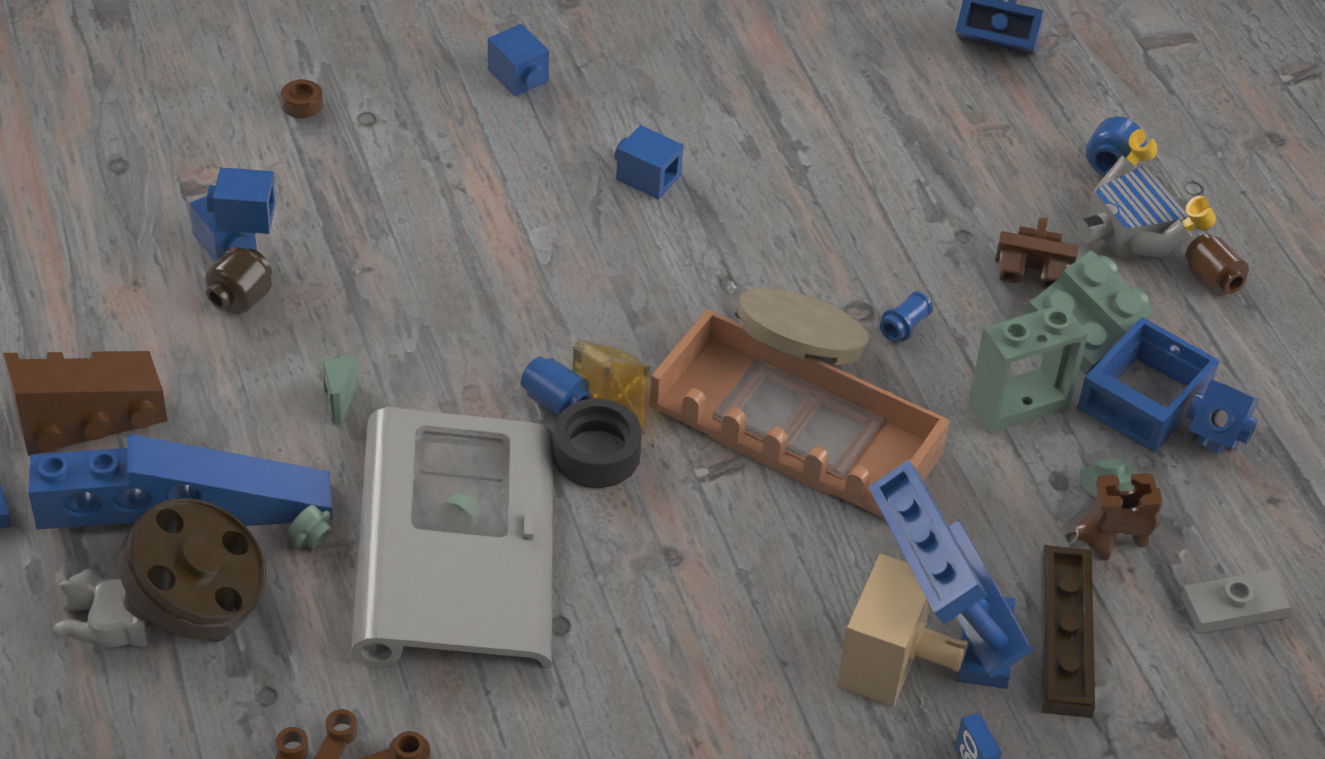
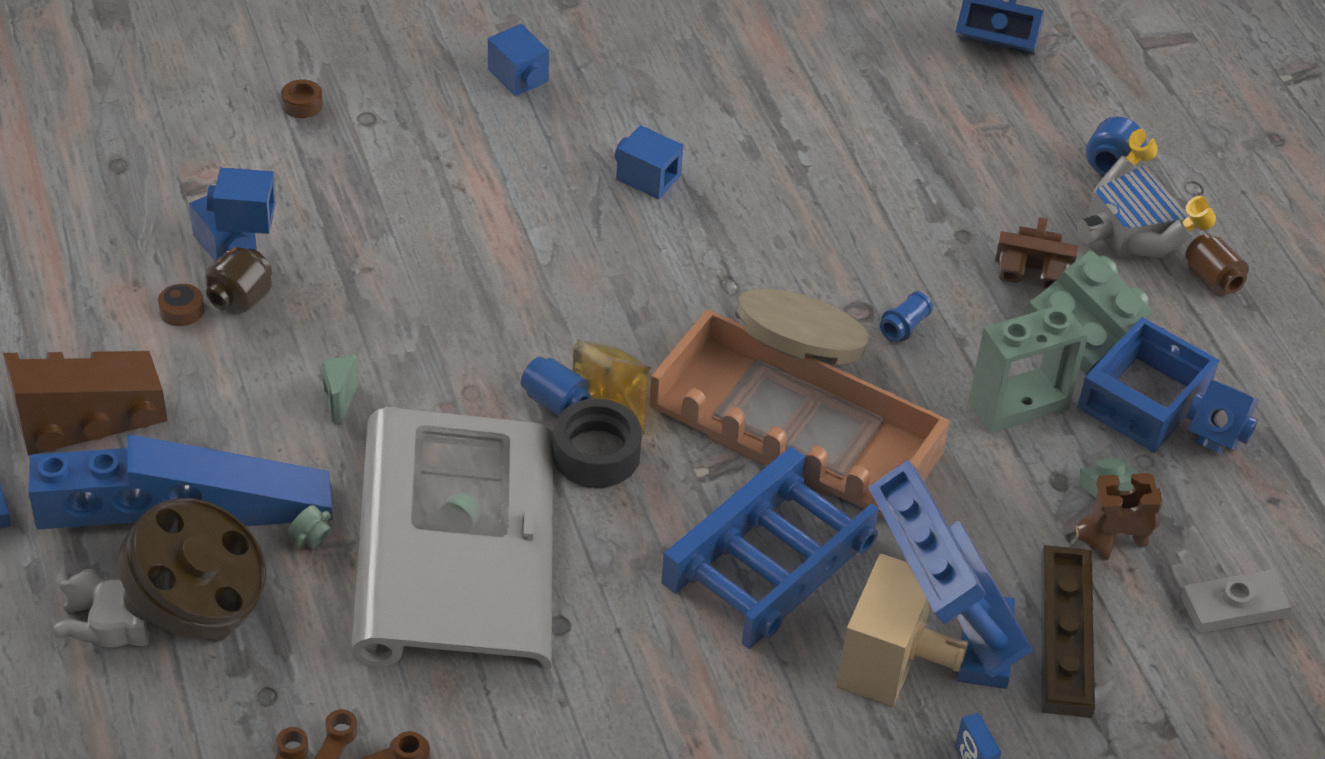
none -> reddish brown tile [158,284,204,326]
none -> blue fence [661,446,879,649]

